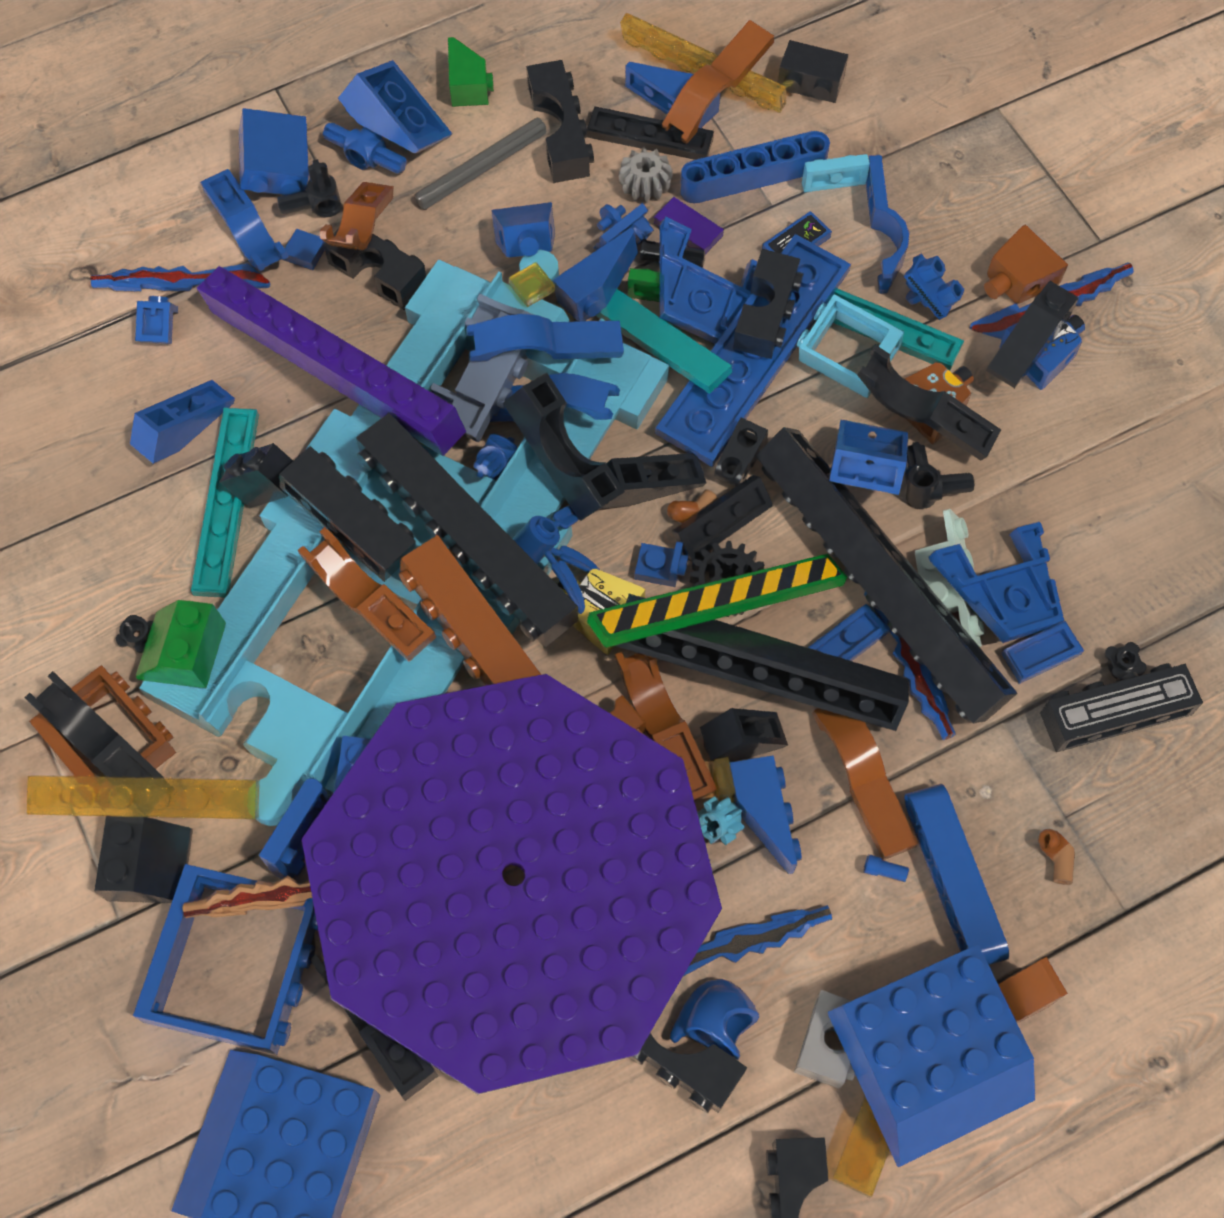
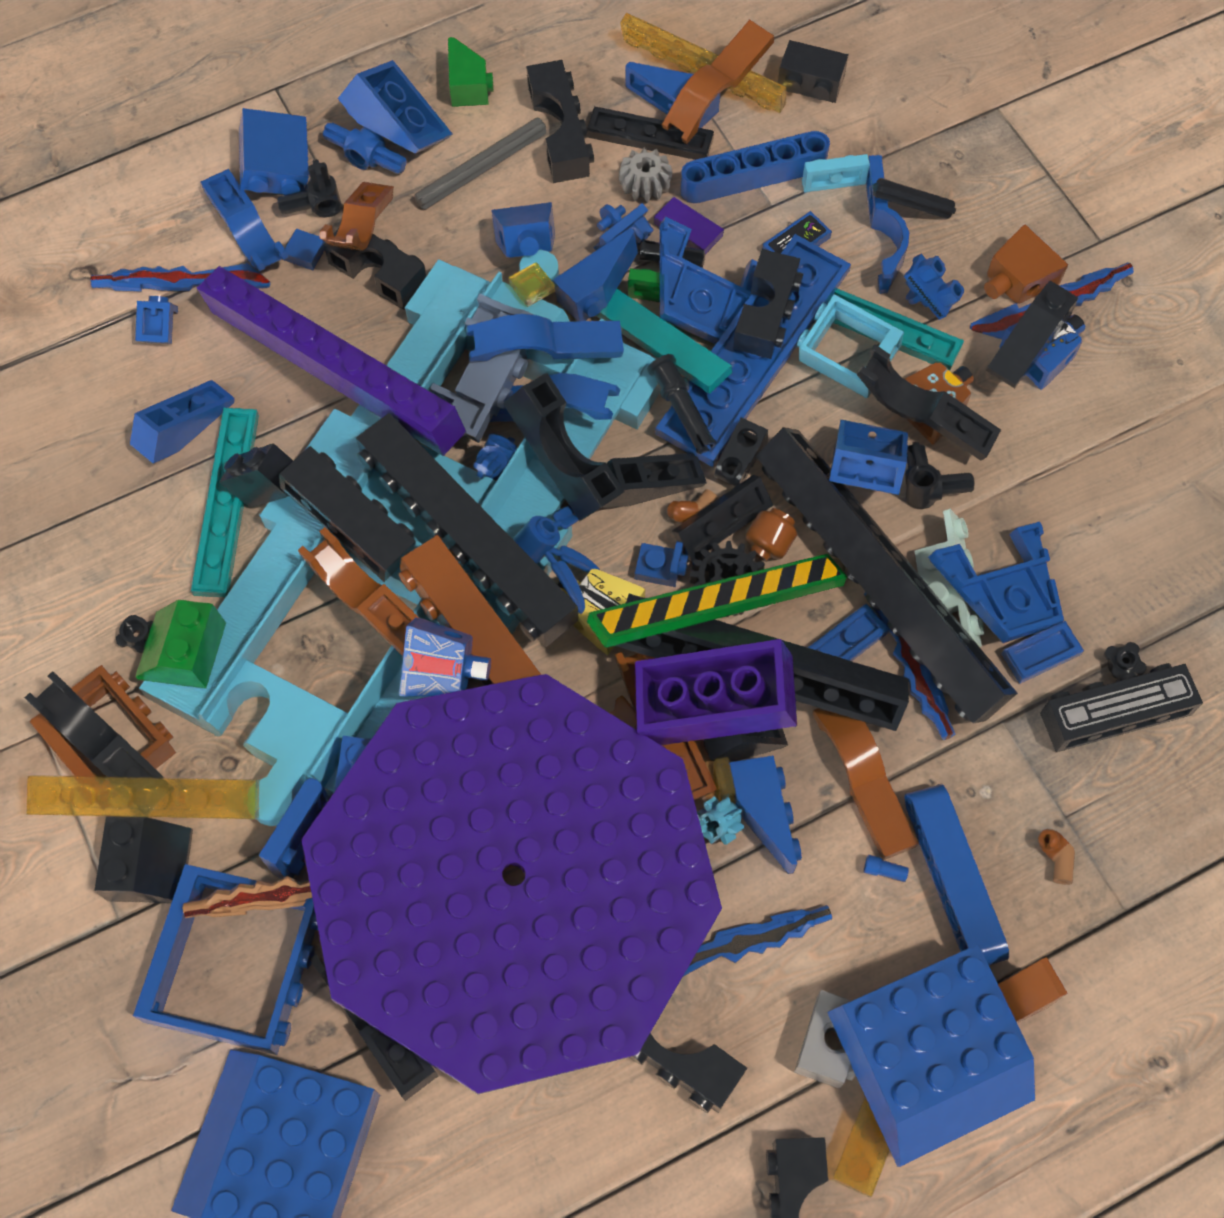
blue piece [670,979,759,1060] -> none
none -> torso [399,618,491,696]
none -> dark purple brick [635,639,797,745]
none -> black pin [647,354,717,454]
none -> dark orange head [745,508,797,562]
none -> black axle [872,178,956,219]

